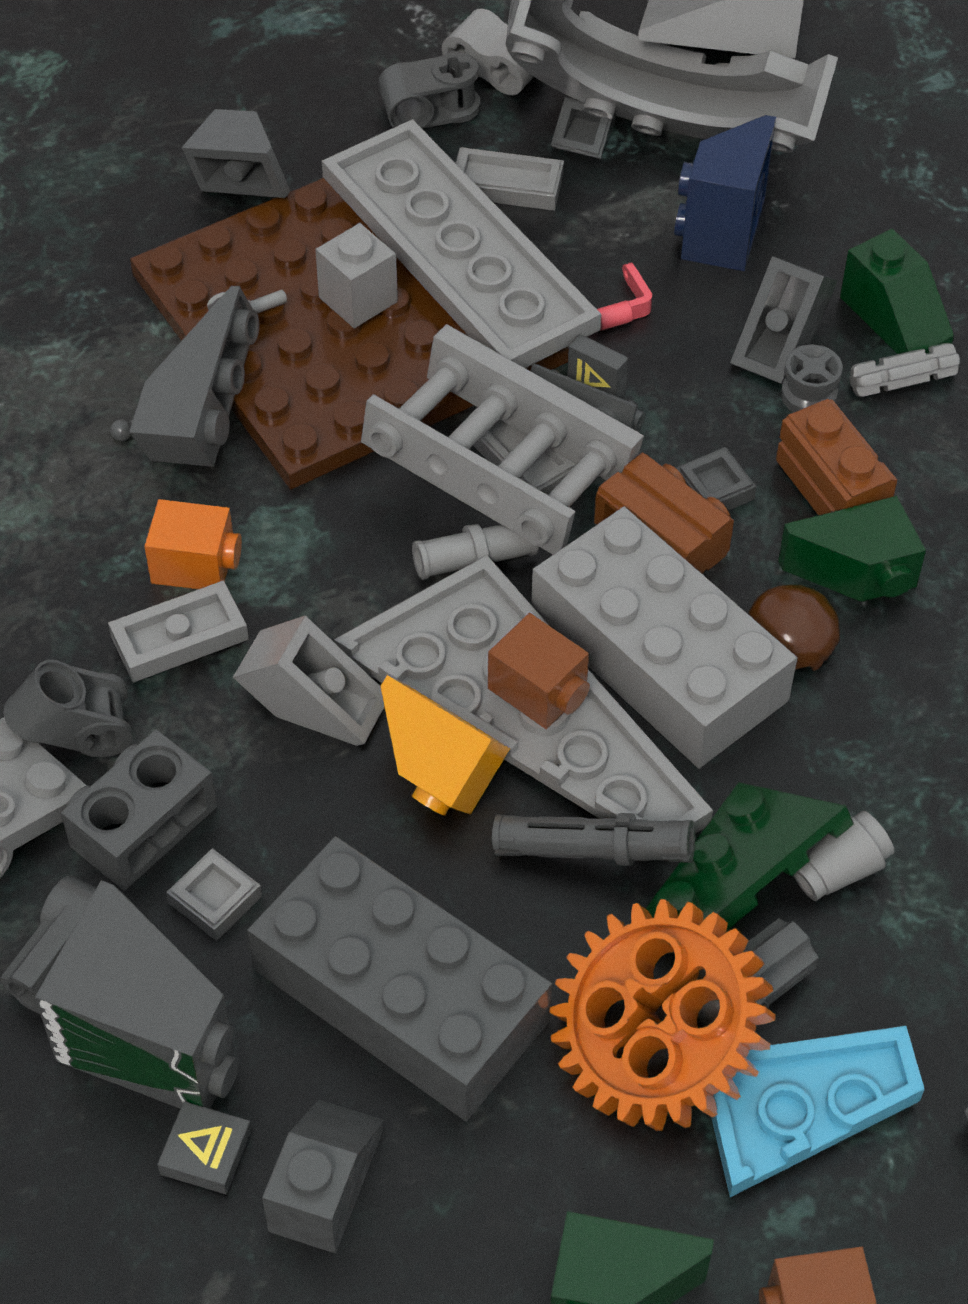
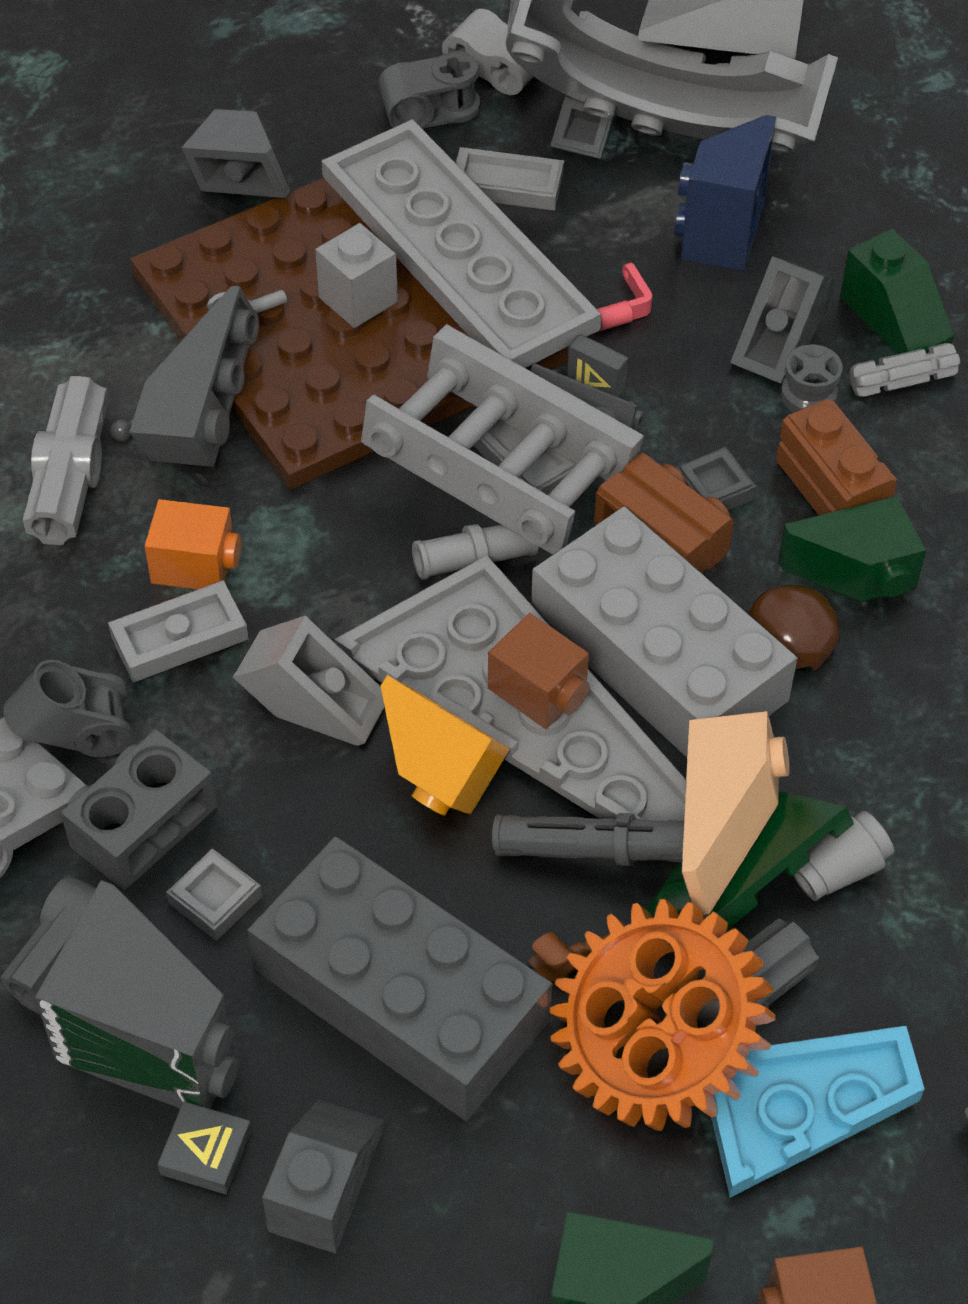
none -> light grey piece [23,376,109,545]
none -> dark orange hand [528,931,610,985]
none -> light nougat slope [682,711,789,915]

